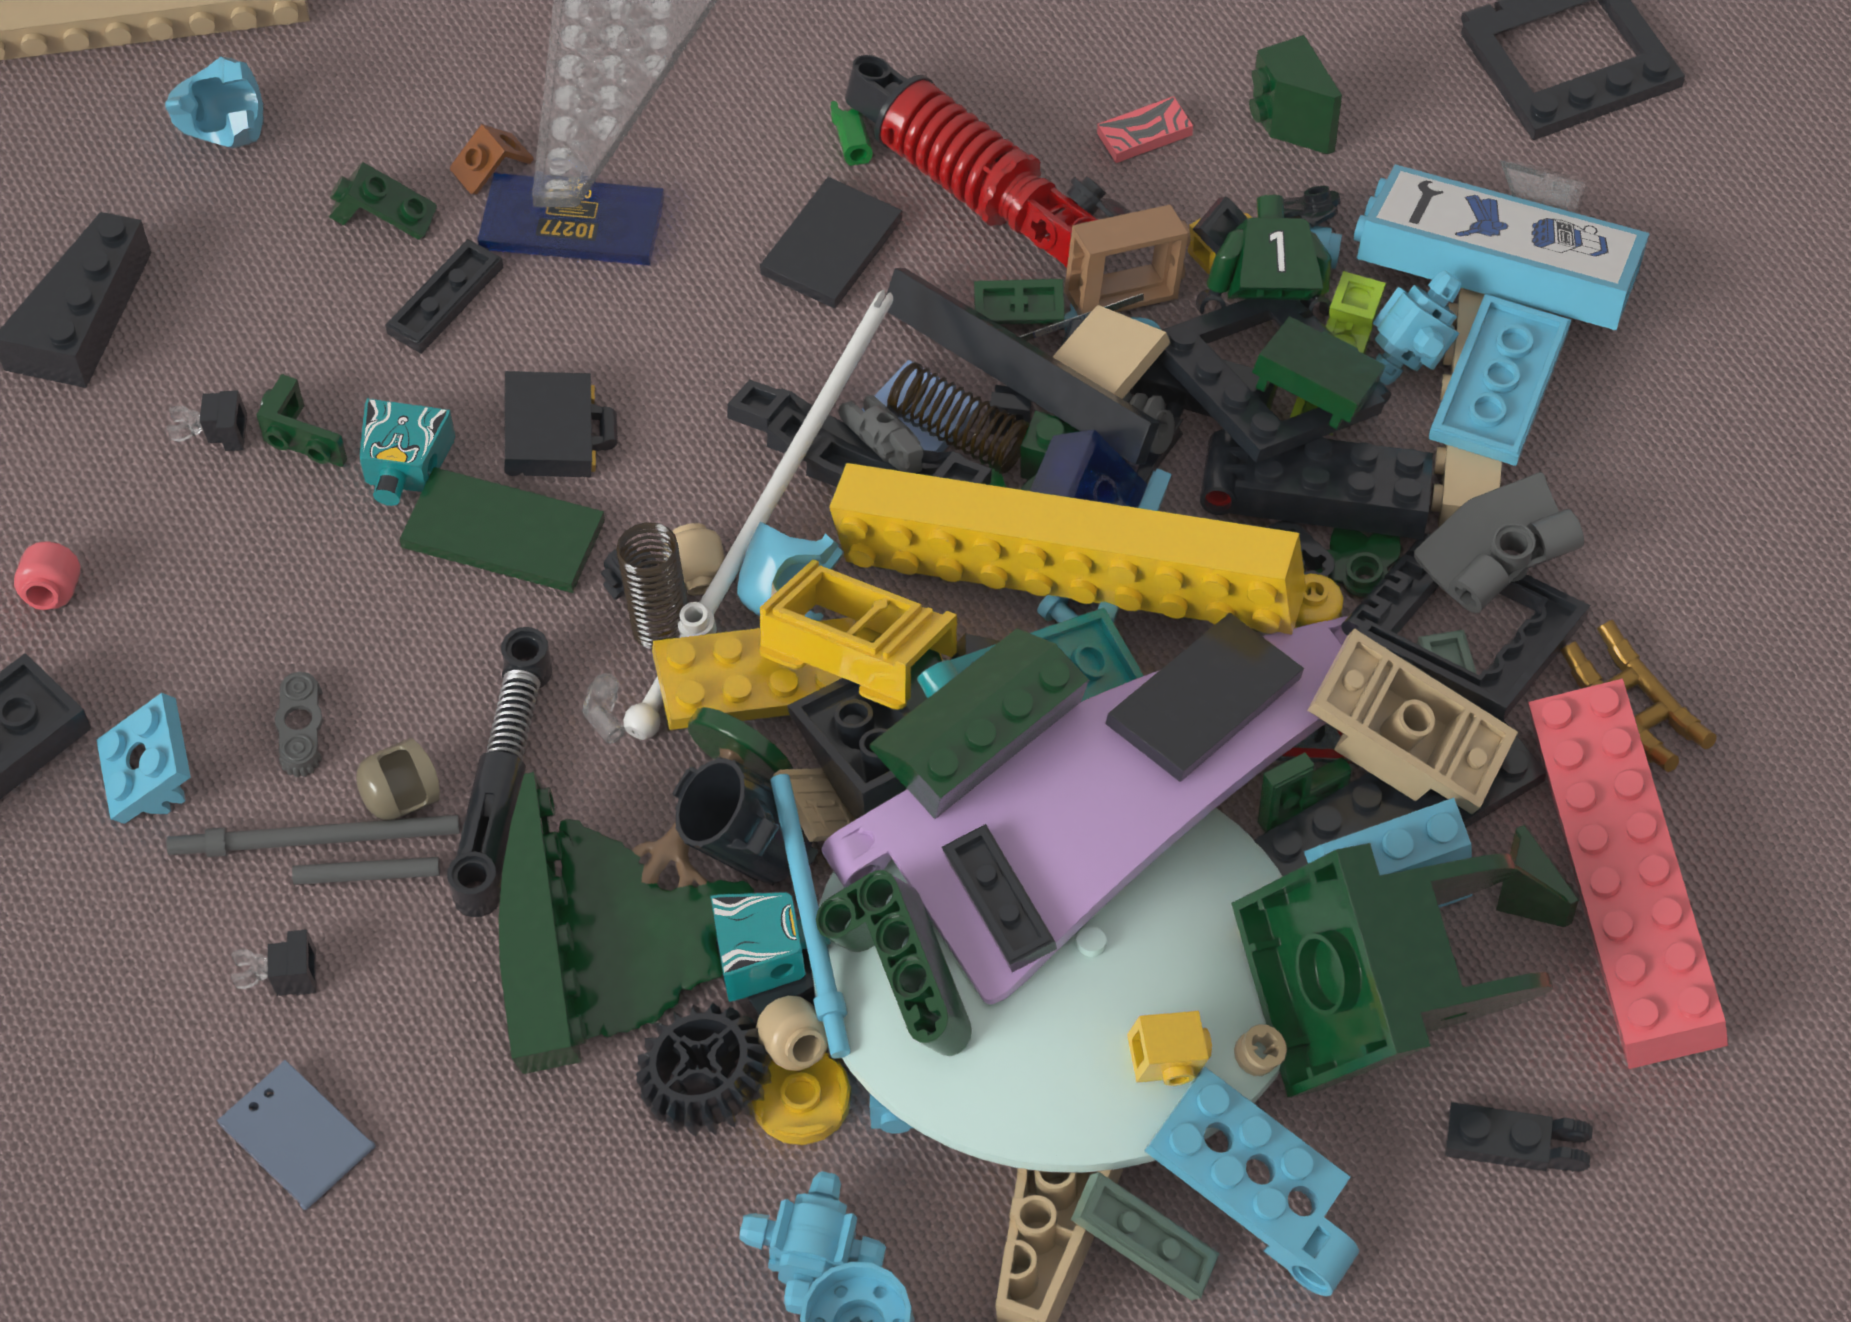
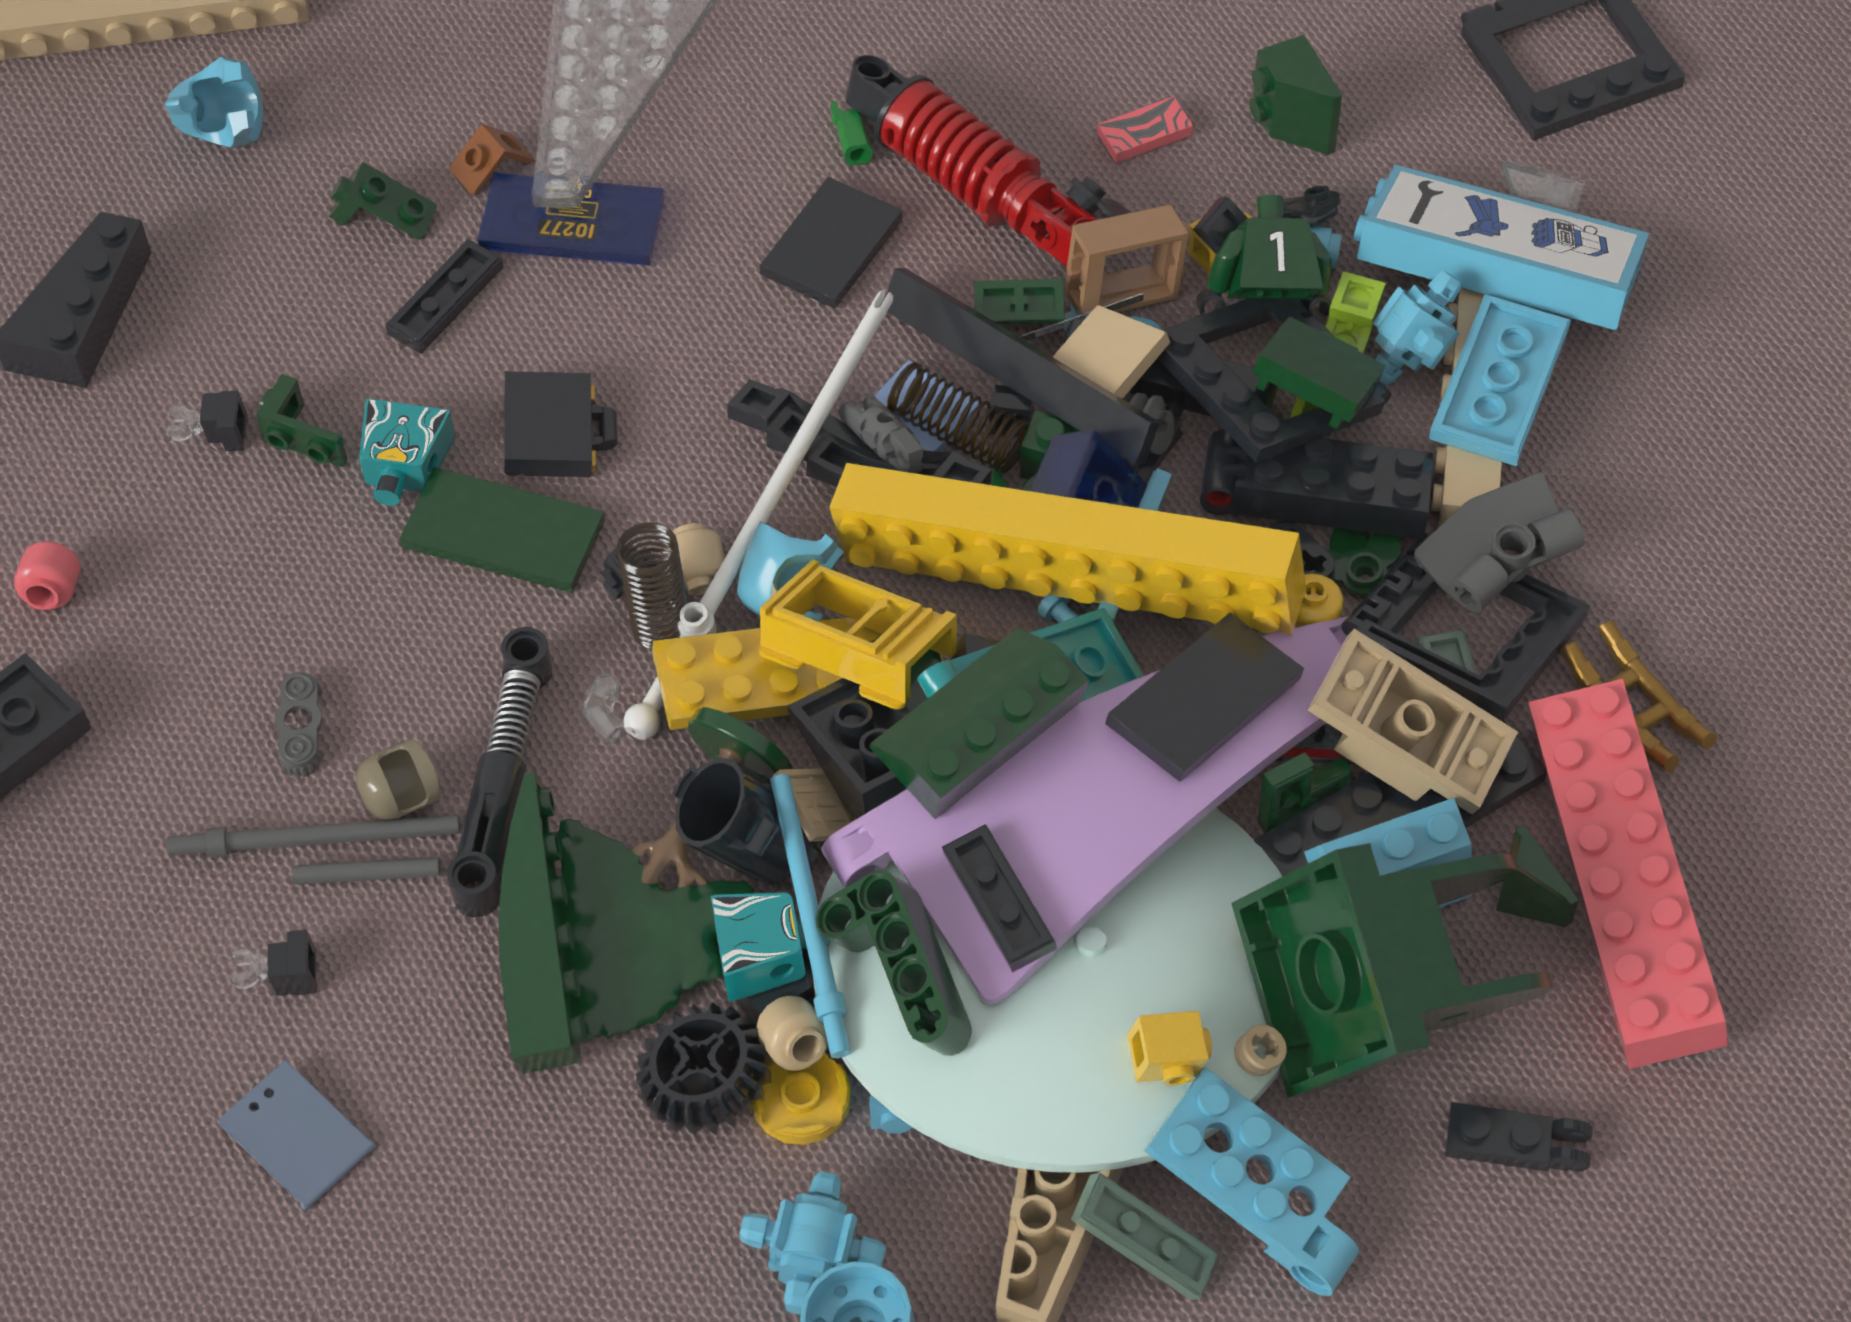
medium azure piece [96,693,191,824] -> none

